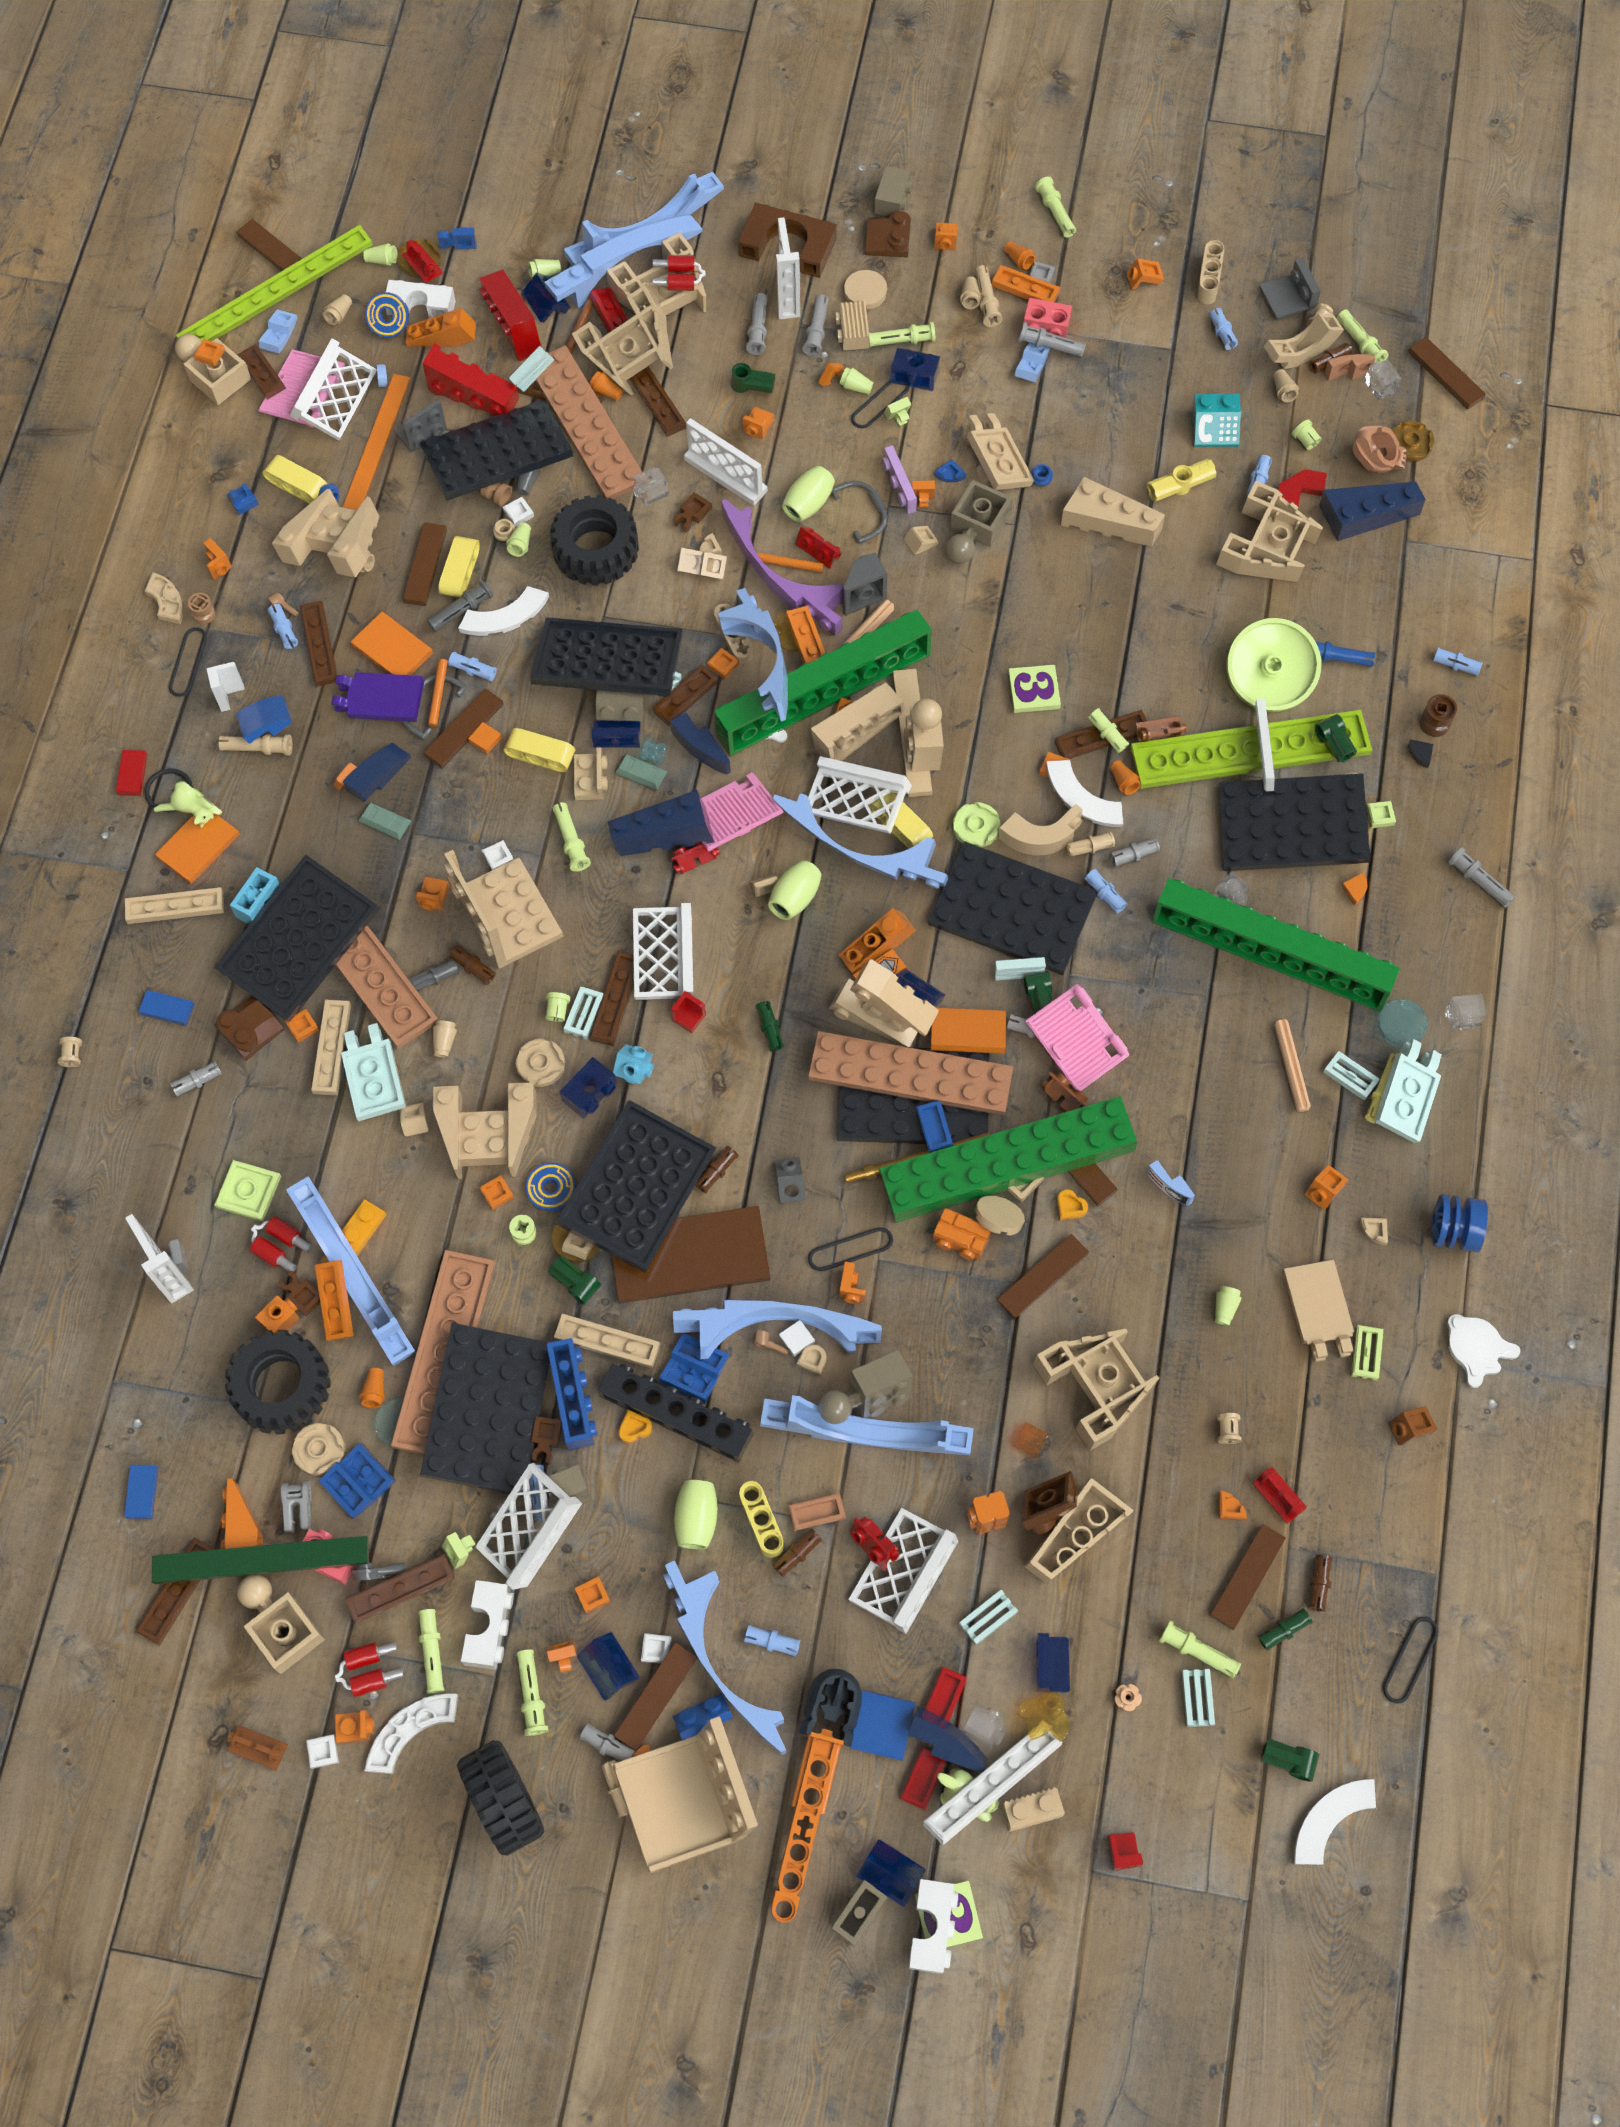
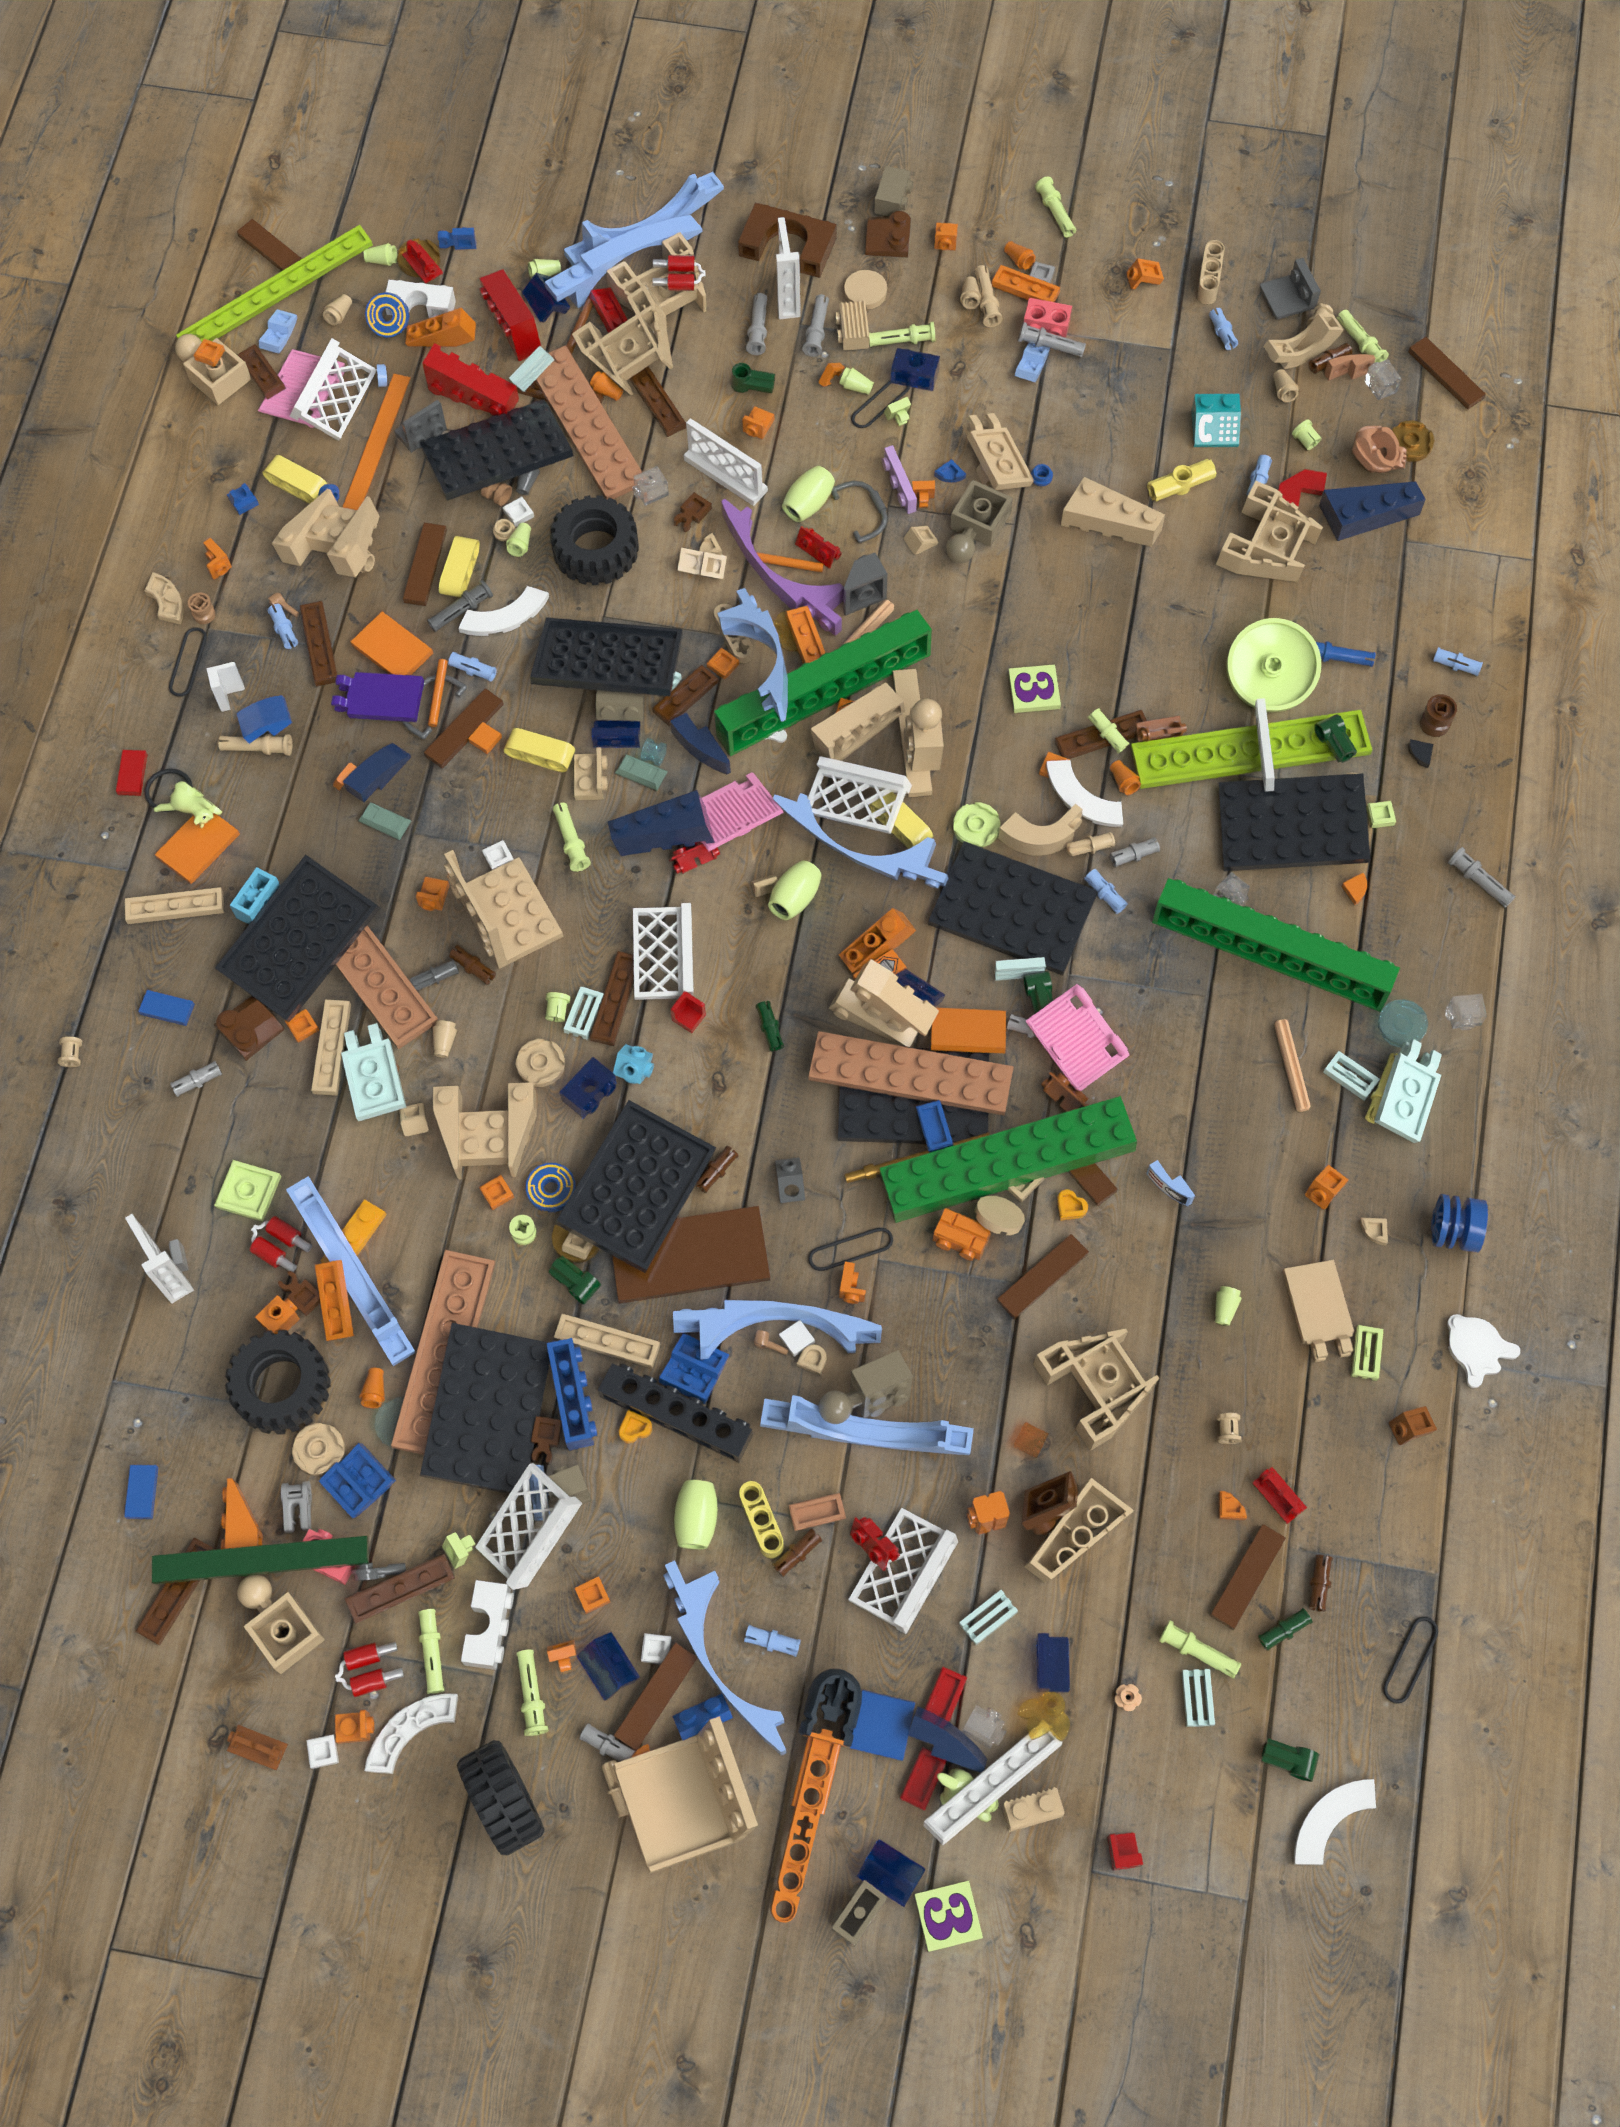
white arch [909,1879,958,1974] -> none

